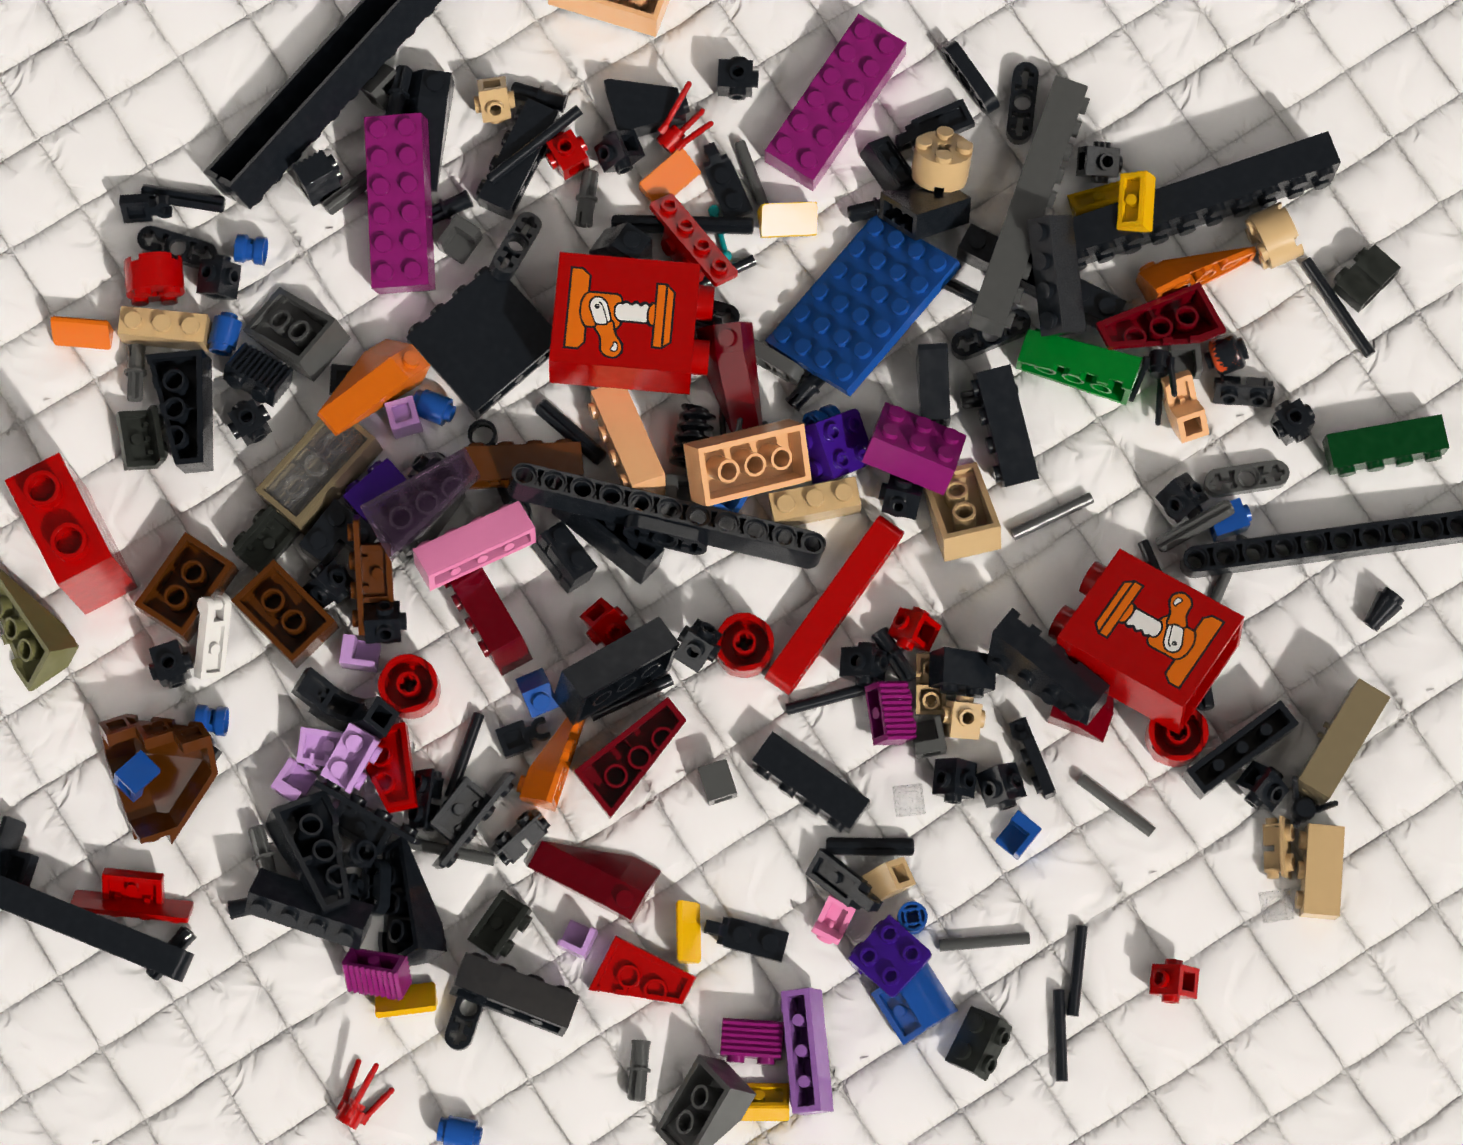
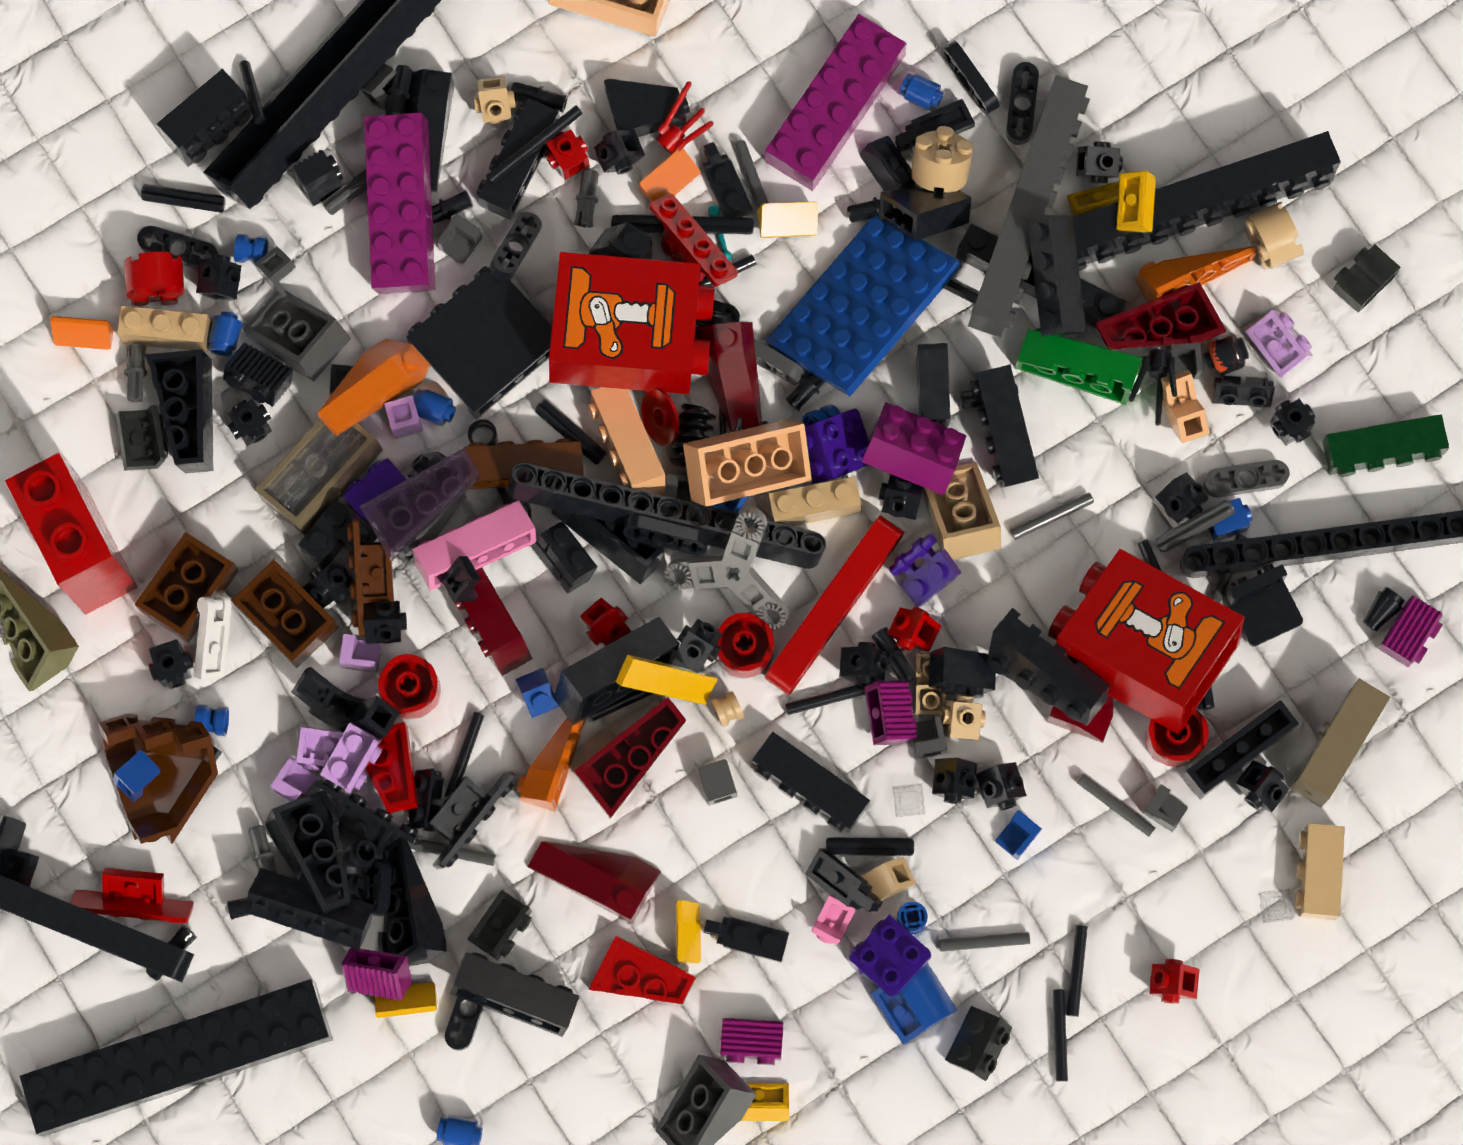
black plate [119,193,173,223] -> none
pearl dark grey bracket [232,505,300,574] -> none
red plant [335,1058,395,1130] -> none
black hinge [490,808,551,866] -> none
black plate [495,717,552,759] -> none
lavender panel [557,919,598,960] -> none
dark grey axle [627,1040,651,1102] -> none
black brick [717,56,759,100] -> none
medium lavender brick [781,988,834,1115] -> none
black beam [951,309,1031,360] -> none
black hinge [1009,717,1056,799] -> none
tan hinge [1263,816,1296,880] -> none
black plant [1290,776,1339,829] -> none
black bar [1301,257,1376,358] -> none
none -> black brick [20,979,333,1137]
none -> black brick [157,68,252,167]
none -> black bar [239,60,266,125]
none -> dark grey panel [255,246,296,298]
none -> black bracket [441,556,481,602]
none -> yellow tile [615,655,718,705]
none -> red dish [641,389,679,446]
none -> light grey piece [664,507,789,630]
none -> tan wheel [711,691,744,727]
none -> dark purple plate [889,534,962,607]
none -> blue brick [899,73,944,111]
none -> dark grey panel [1142,784,1188,832]
none -> black bracket [1225,564,1303,647]
none -> lavender bracket [1245,310,1313,378]
none -> magenta brick [1378,595,1443,668]

